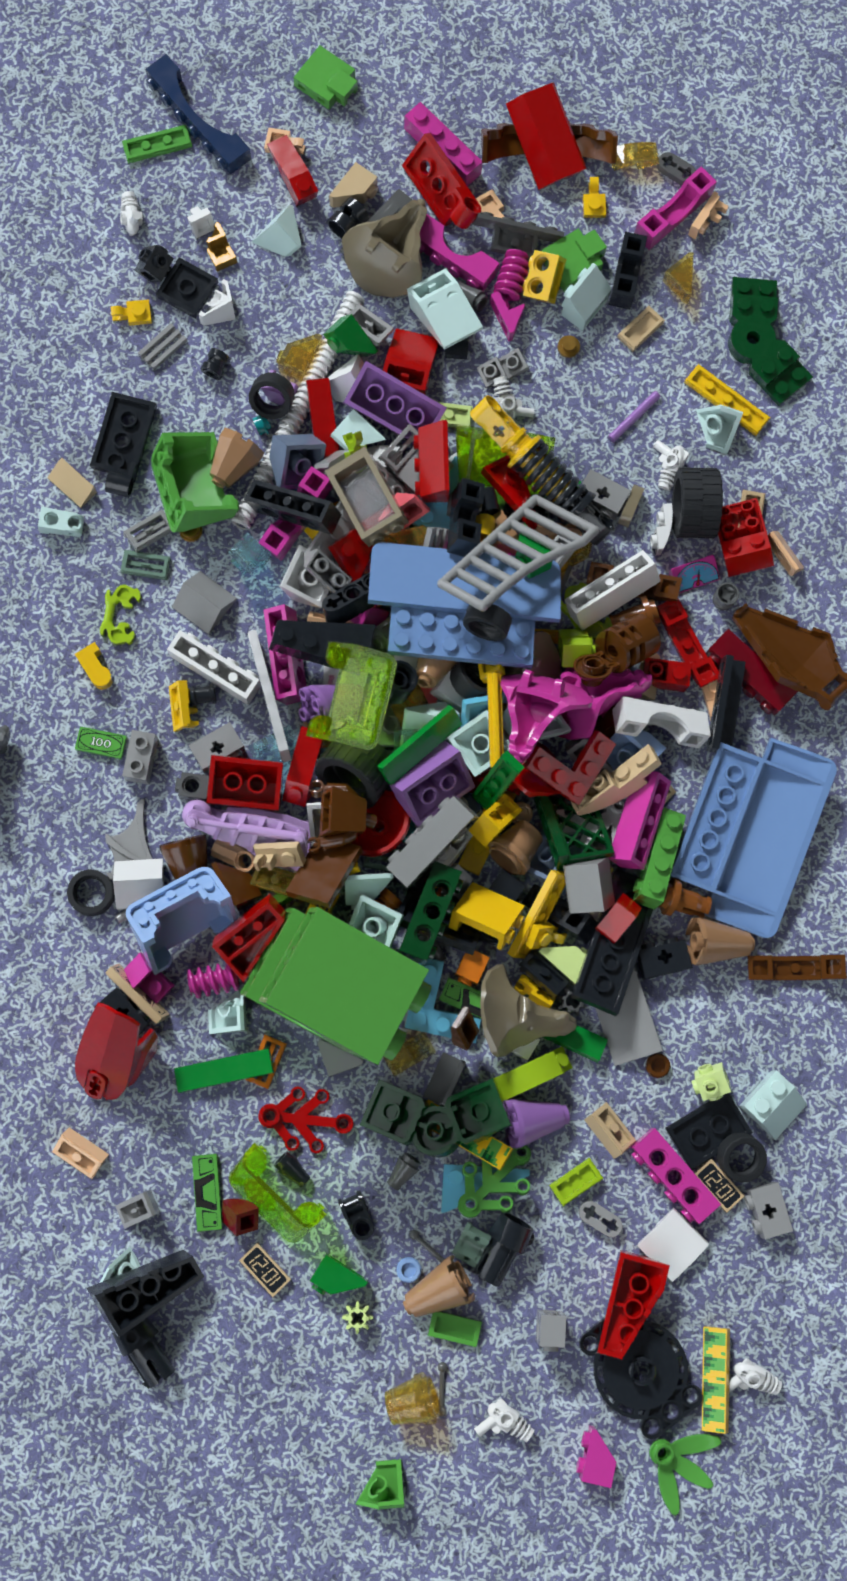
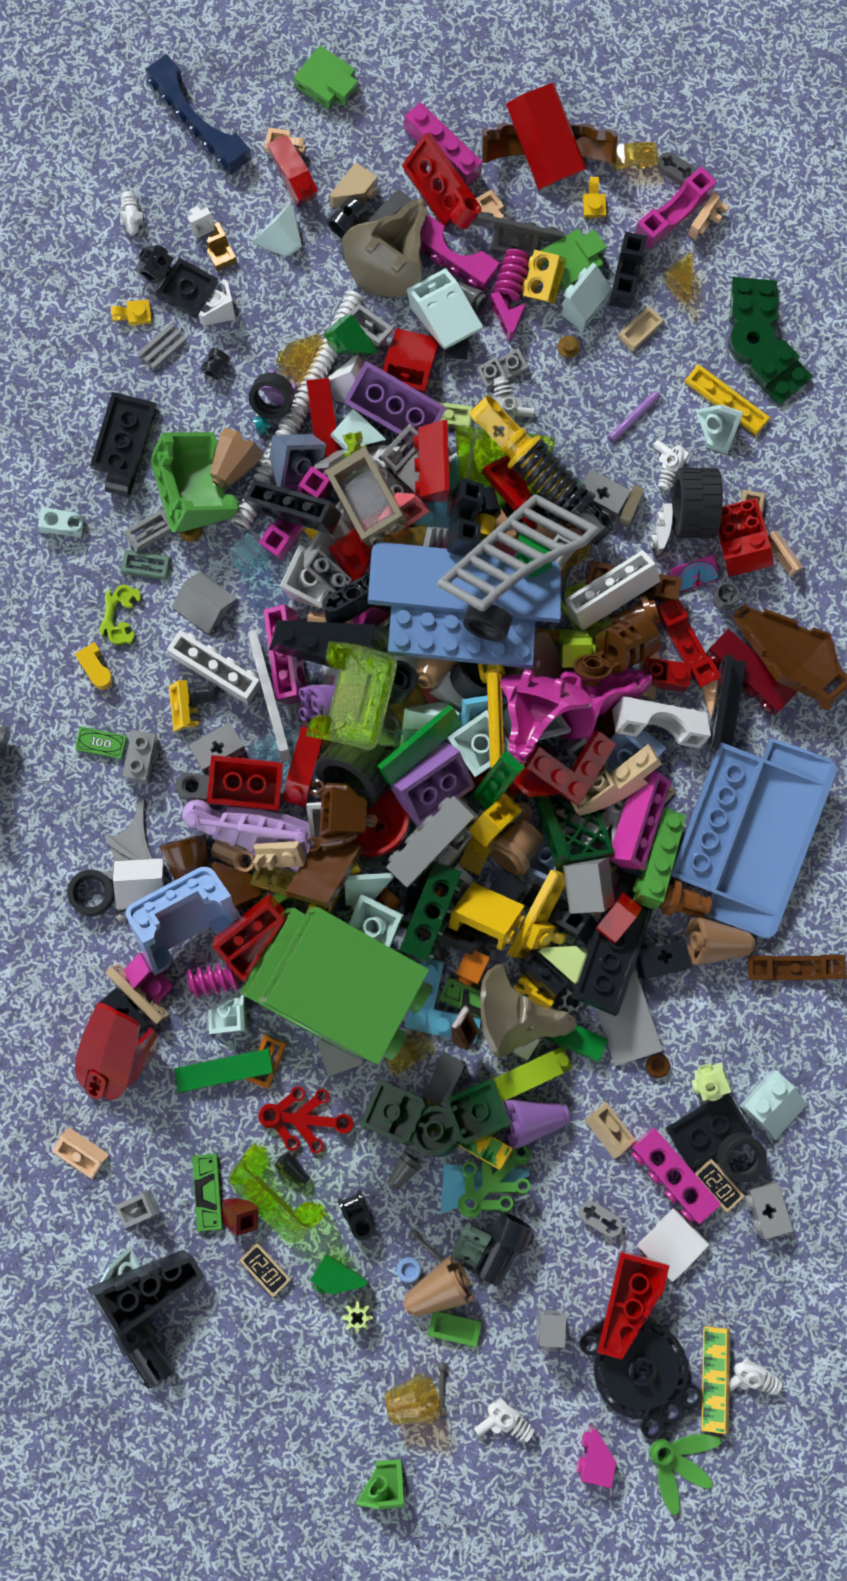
tan slope [48,458,97,508] -> none
bright green tile [122,125,192,164] -> none
lime plate [549,1158,604,1206] -> none

